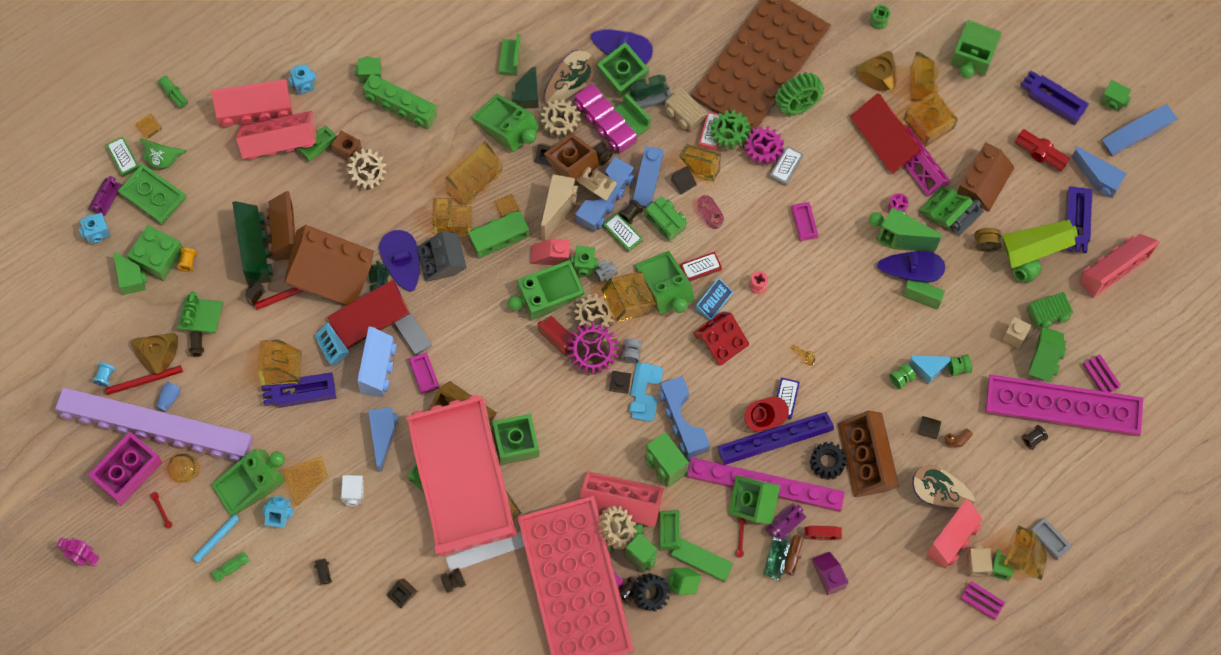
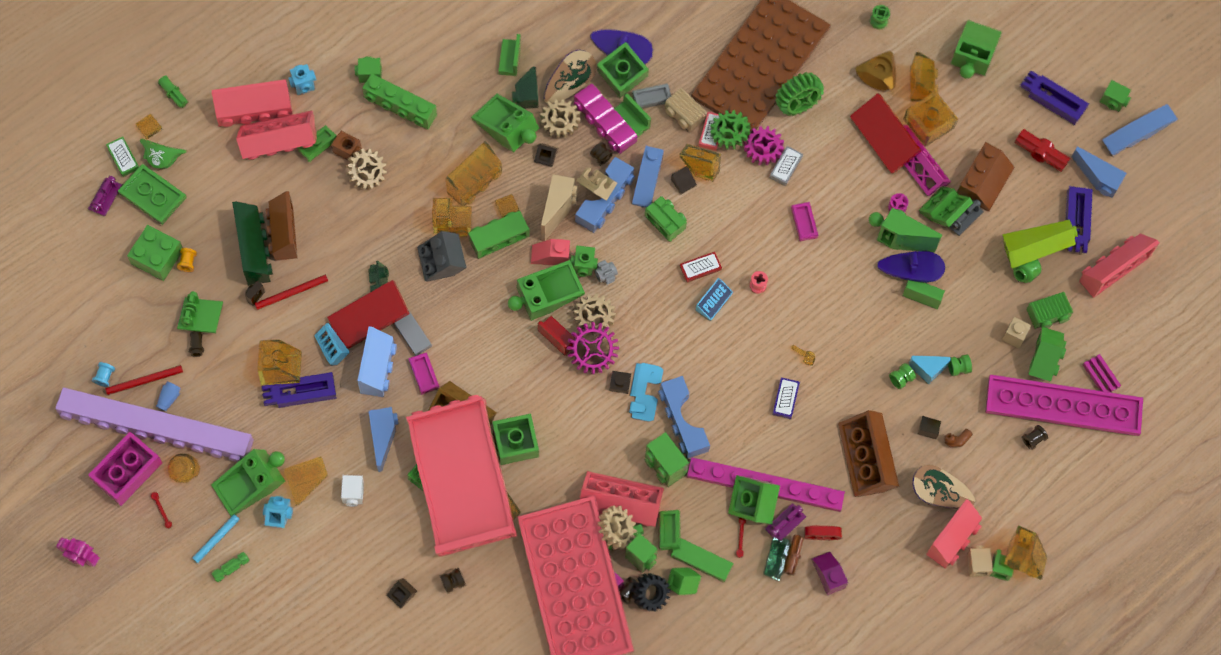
medium azure brick [79,212,111,244] -> none
bright green slope [113,253,148,295] -> none
pearl gold hat [131,333,178,374] -> none
dark orange slope [284,225,374,306] -> none
dark brown pin [314,559,332,585] -> none
dark purple shield [379,230,420,292] -> none
white sticker [446,532,525,572] -> none
dark orange slope [544,133,599,184] -> none
clear yellow brick [601,271,657,322] -> none
tile [603,213,643,253] -> none
dark brown bush [618,199,643,224] -> none
light grey wheel [621,339,642,363] -> none
clear green hinge [629,74,670,101] -> none
bright green slope [635,251,695,315] -> none
red bracket [693,311,749,366] -> none
clear pink beam [697,195,724,229] -> none
dark purple plate [717,412,834,465] -> none
red piece [744,396,789,432] -> none
black tyre [810,442,847,480] -> none
dark pink tile [960,581,1006,620] -> none
pearl gold wheel [974,228,1002,252] -> none
light grey tile [1029,518,1072,560] -> none

